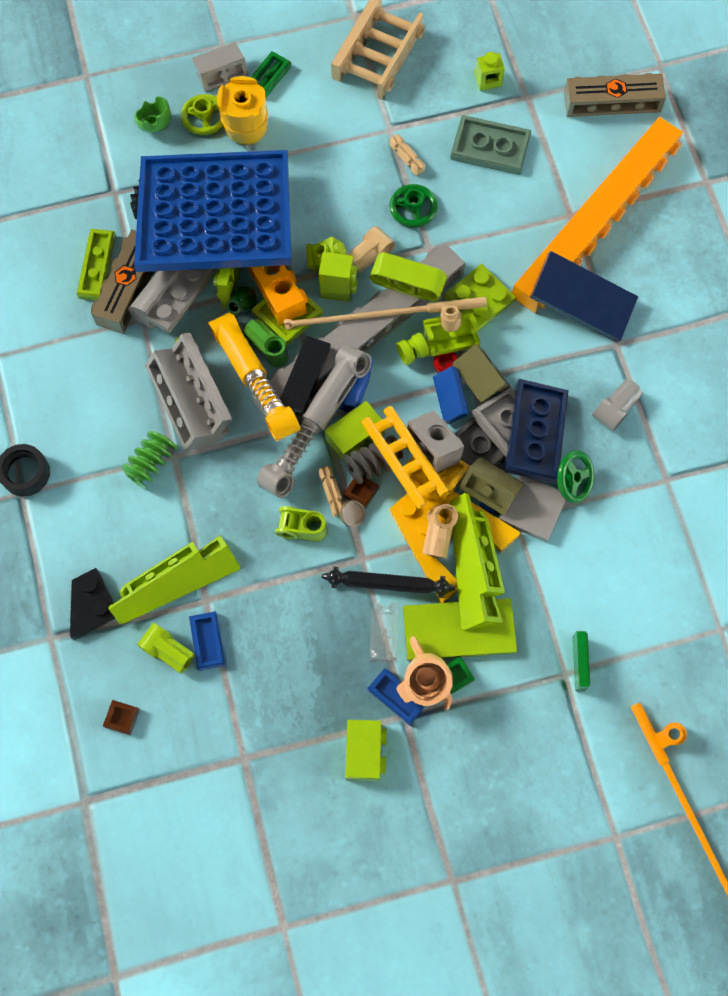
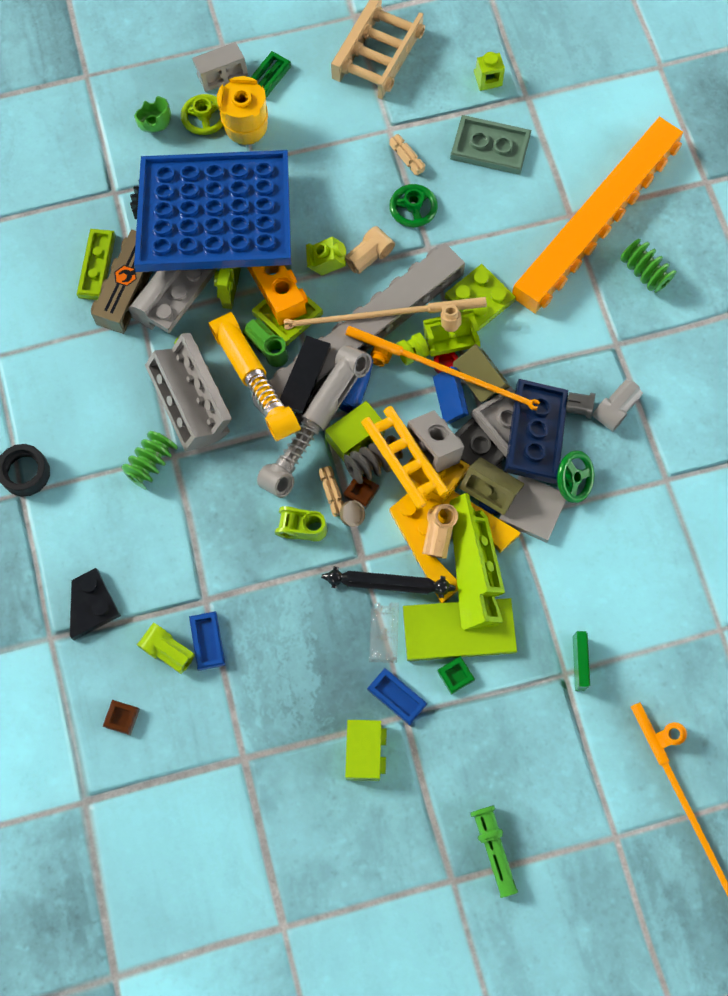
lime wedge [108,535,240,624] -> none
dark green cone [226,286,256,314] -> none
lime brick [319,252,358,302] -> none
lime beam [369,252,447,302] -> none
light nougat piece [396,636,453,711] -> none
dark blue tile [530,251,639,342] -> none
dark tan brick [564,73,666,117] -> none
none -> light orange piece [345,326,540,411]
none -> bright green pin [470,805,518,898]
none -> dark grey bush [566,392,596,419]
none -> bright green piece [620,239,677,293]

